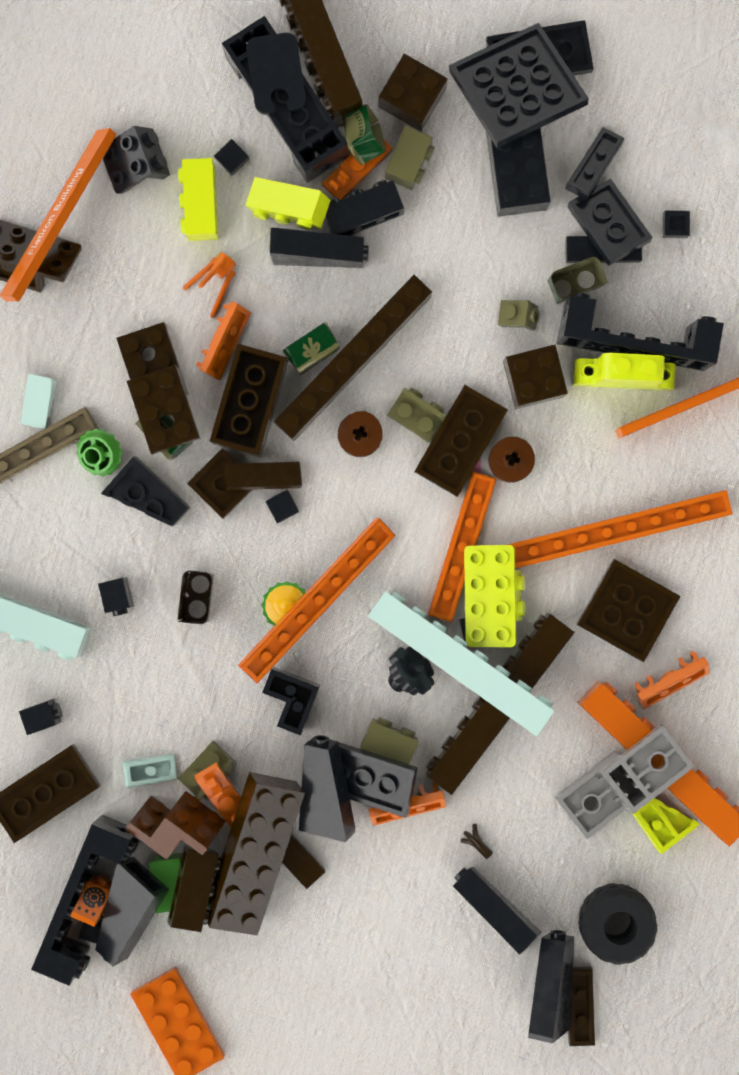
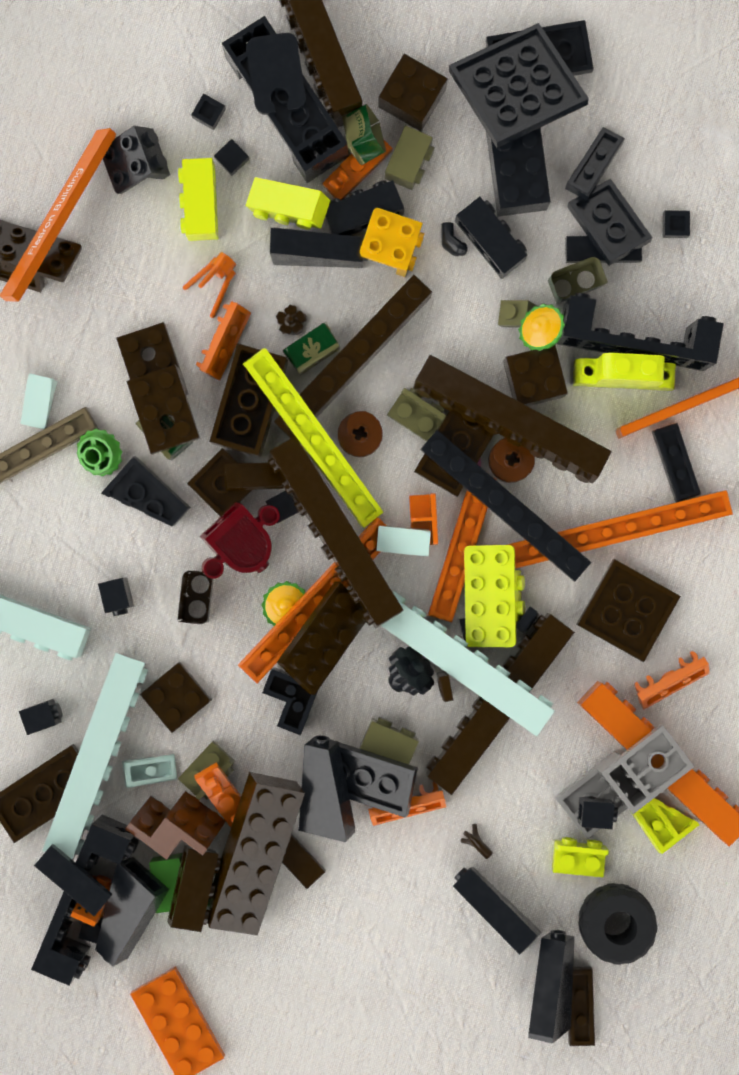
none -> black tile [34,844,112,916]
none -> light aqua brick [42,653,148,860]
none -> dark brown plate [140,662,212,733]
none -> black plate [191,93,226,130]
none -> dark red piece [199,502,280,579]
none -> neon yellow plate [243,348,383,528]
none -> dark brown brick [268,436,404,629]
none -> dark brown plant [276,304,307,335]
none -> dark brown plate [277,582,366,695]
none -> yellow bracket [360,208,425,277]
none -> light aqua slope [376,526,431,556]
none -> orange panel [409,493,438,545]
none -> dark brown brick [413,355,612,484]
none -> black plate [420,430,592,582]
none -> dark brown tile [436,671,454,702]
none -> black arm [441,222,468,256]
none -> black brick [455,196,527,279]
none -> black tile [516,606,539,634]
none -> yellow piece [518,303,565,351]
none -> neon yellow bracket [552,837,609,878]
none -> black brick [578,797,618,830]
none -> black tile [652,423,701,502]

